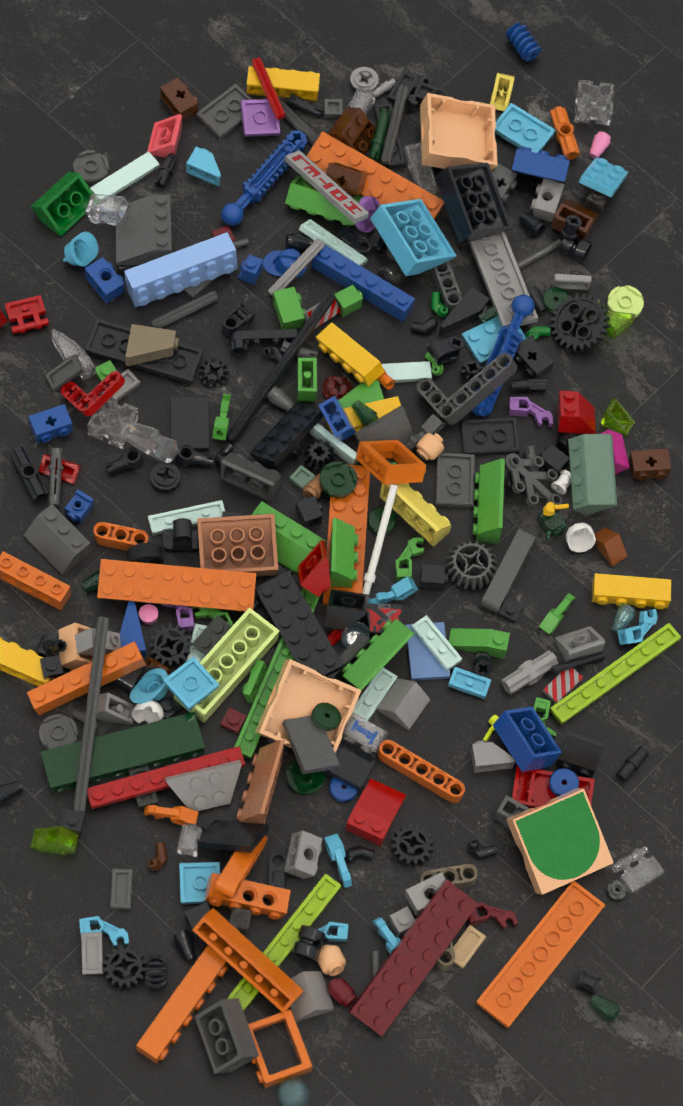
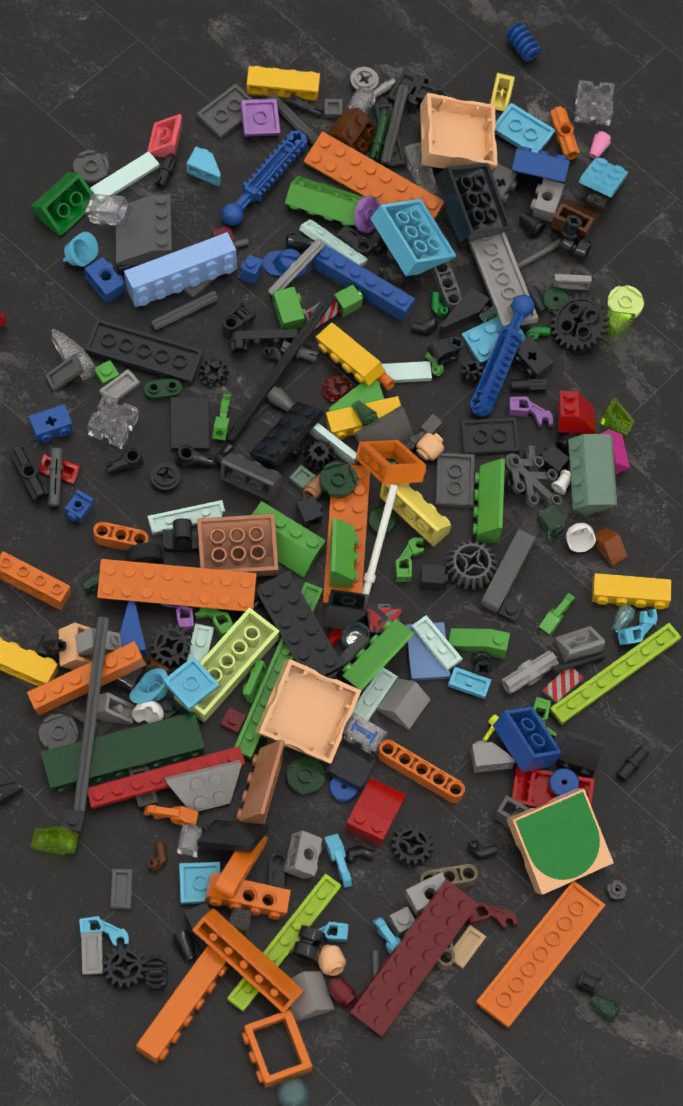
red plate [5,295,49,334] -> none
dark grey slope [23,504,91,576] -> none
black plate [40,655,63,680] -> none
red beam [61,371,125,417] -> none
clear slope [117,420,179,463] -> none
dark tan slope [125,324,179,366] -> none
bright pink tile [139,604,158,625] -> none
reddish brown brick [160,77,199,121] -> none
pearl dark grey plate [192,615,232,656] -> none
dark grey brick [195,998,259,1074] -> none
red axle [252,57,285,120] -> none
dark grey tile [282,716,340,774] -> none
light grey tile [285,150,369,224] -> none
bright green brick [297,358,317,402] -> none
red slope [297,539,331,597] -> none
dark green piece [311,703,341,731] -> none
blue brick [318,396,356,442] -> none
reddish brown brick [326,162,368,197] -> none
medium azure piece [368,577,418,604] -> none
dark grey beam [417,353,517,425] -> none
yellow hand [543,502,569,516] -> none
clear plate [612,846,665,894] -> none
reddish brown brick [628,449,671,481] -> none
none -> dark green plate [144,378,182,401]

